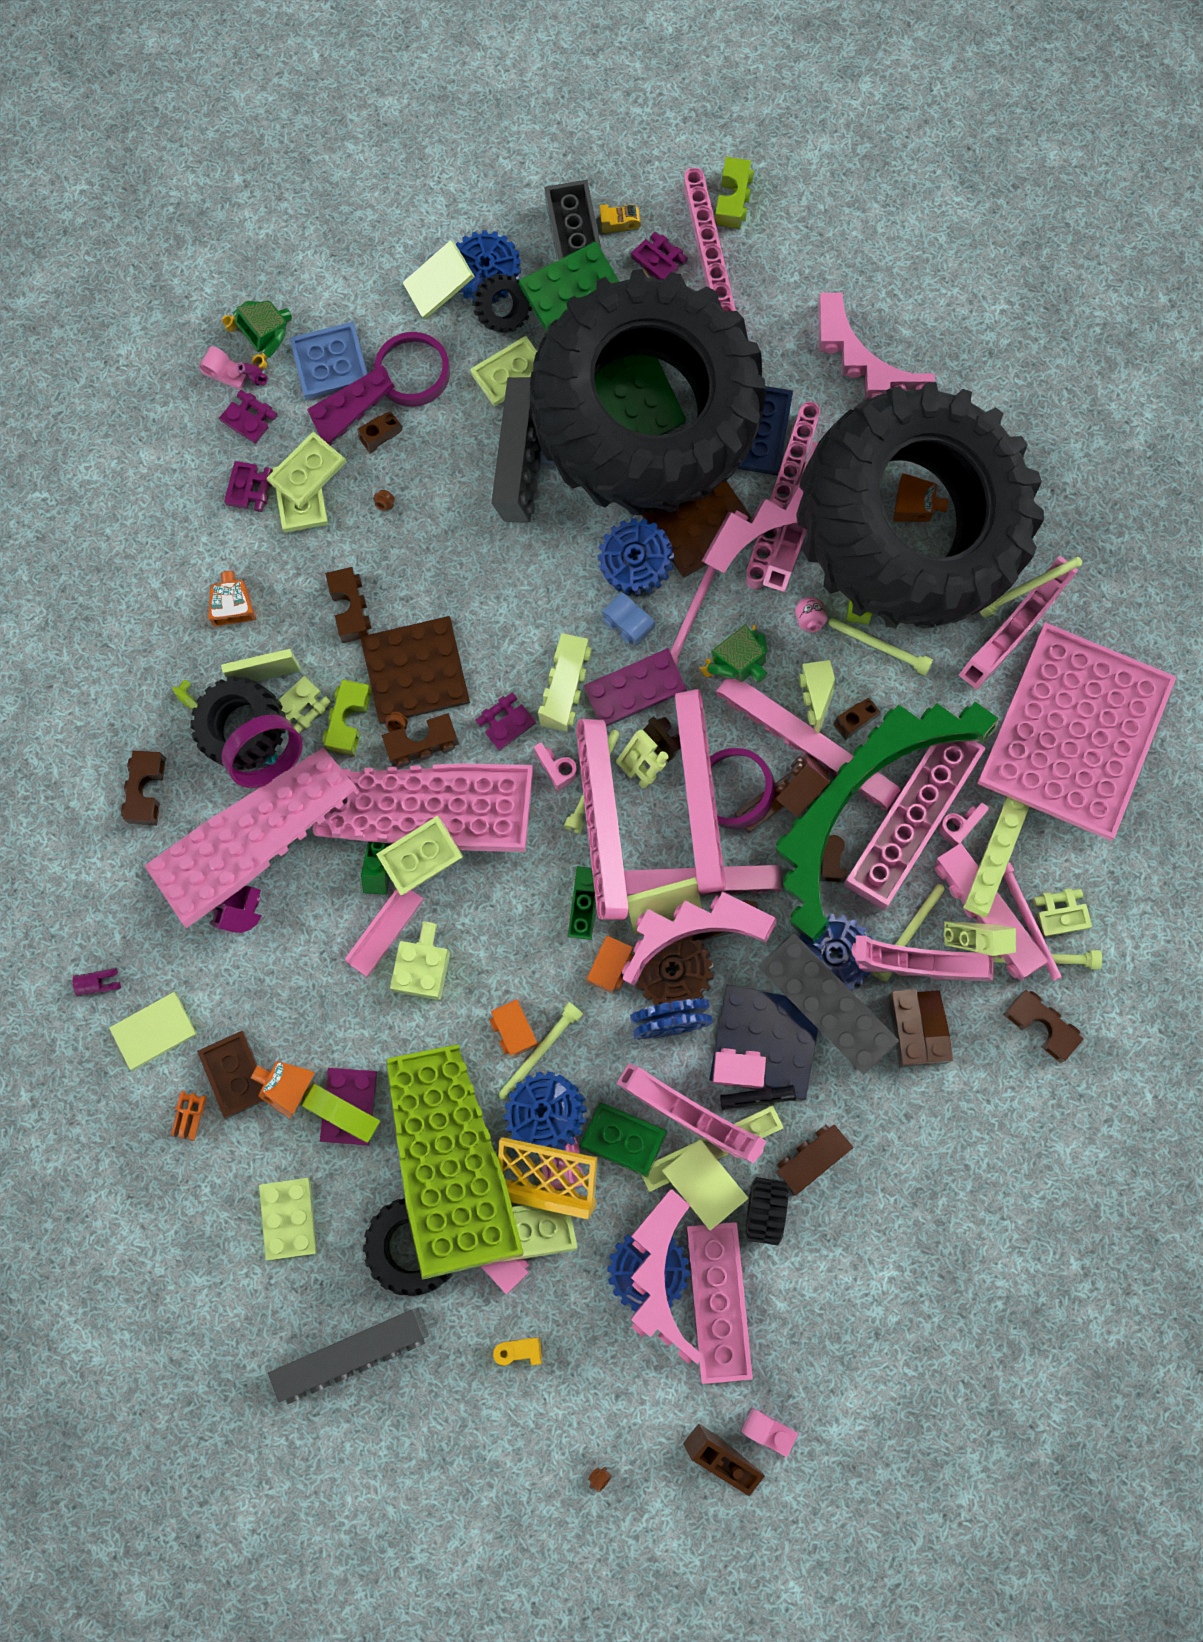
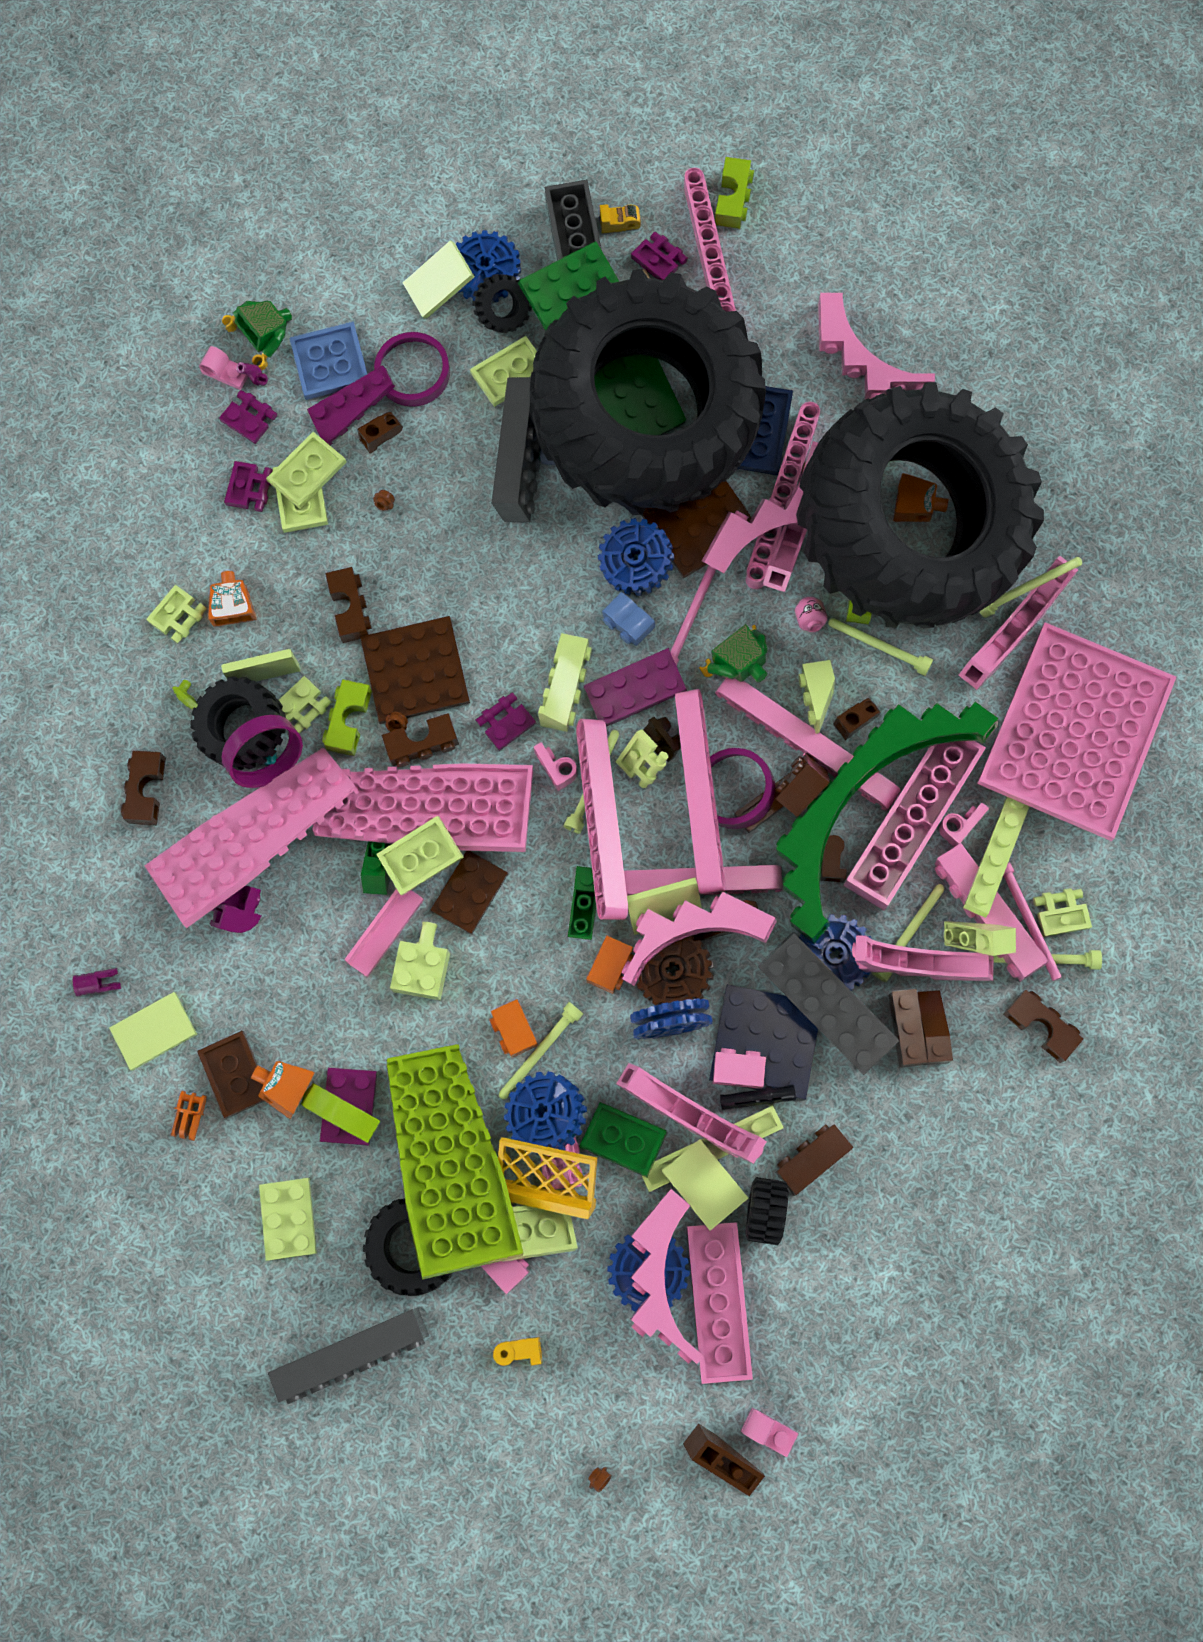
none -> yellowish green plate [146,585,207,644]
none -> reddish brown plate [431,851,508,935]

